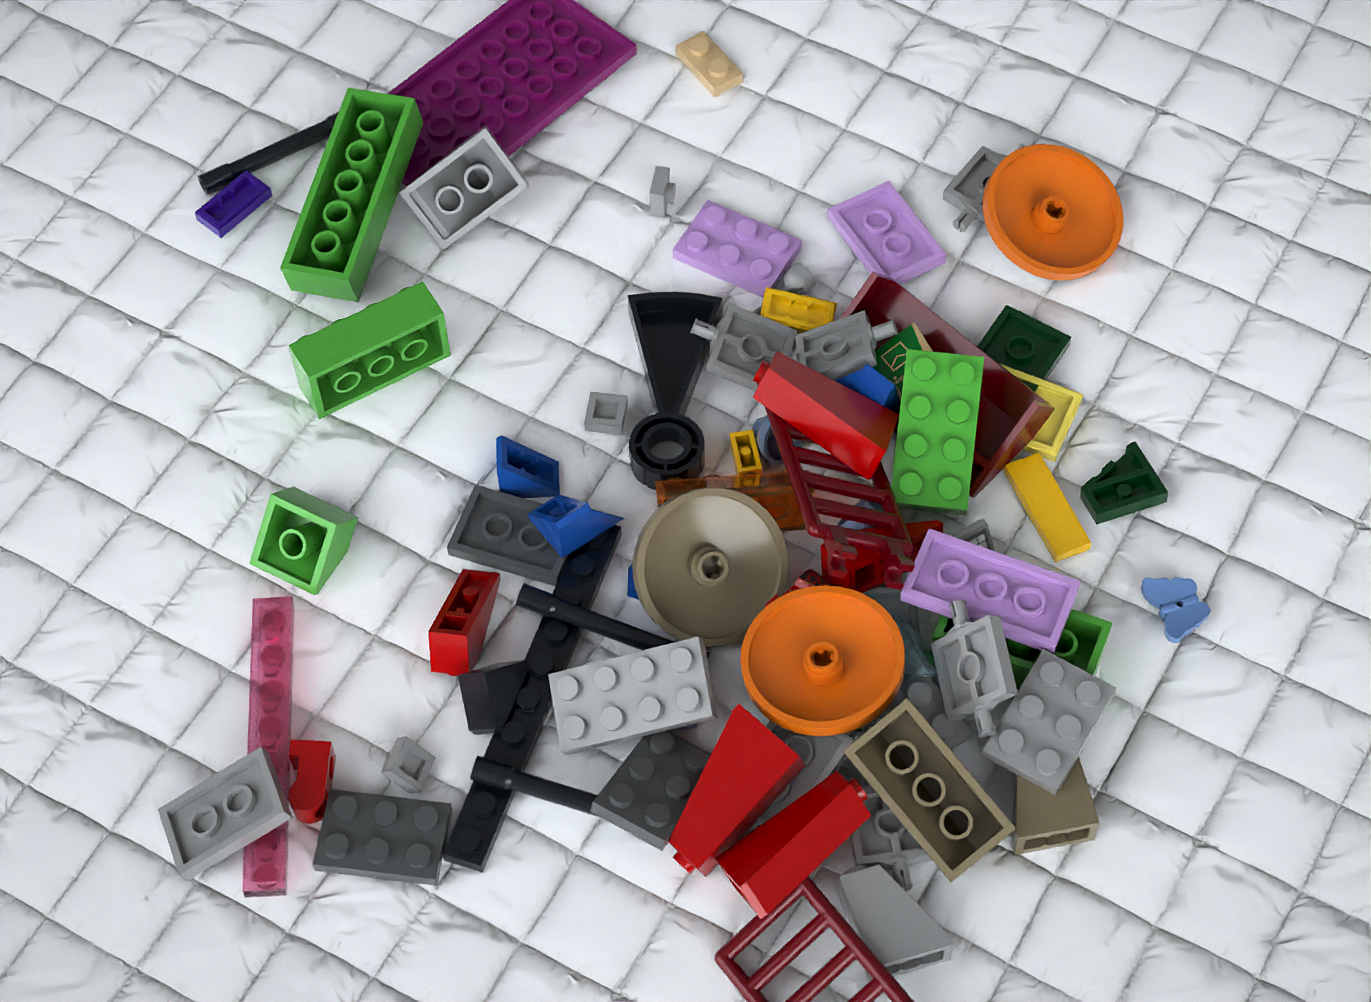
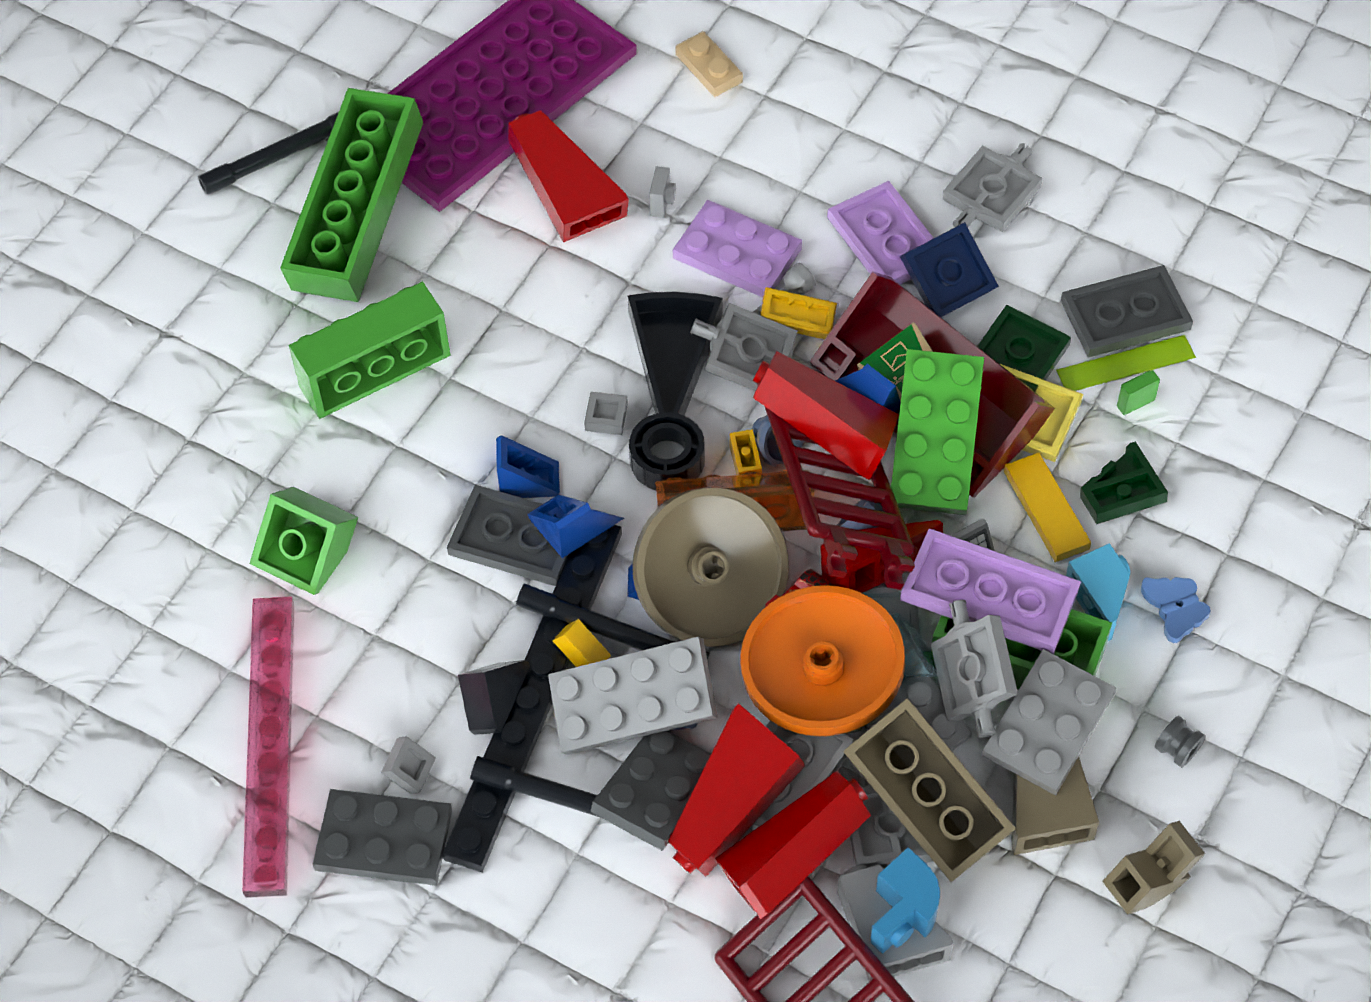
light grey plate [158,747,292,881] -> none
dark purple plate [195,170,273,238] -> none
red leg [288,740,336,824] -> none
light grey slope [399,126,529,250] -> none
red slope [428,569,501,676] -> none
light grey plate [790,310,898,381] -> none
orange dish [982,144,1123,281] -> none
none -> red slope [508,110,629,242]
none -> yellow piece [553,619,611,667]
none -> dark azure brick [870,847,940,954]
none -> dark blue plate [900,222,999,317]
none -> lime sticker [1056,335,1196,391]
none -> dark grey plate [1061,265,1193,358]
none -> medium azure slope [1066,543,1131,641]
none -> dark tan brick [1102,821,1205,915]
none -> bright green tile [1117,370,1160,415]
none -> dark grey wheel [1154,716,1206,768]

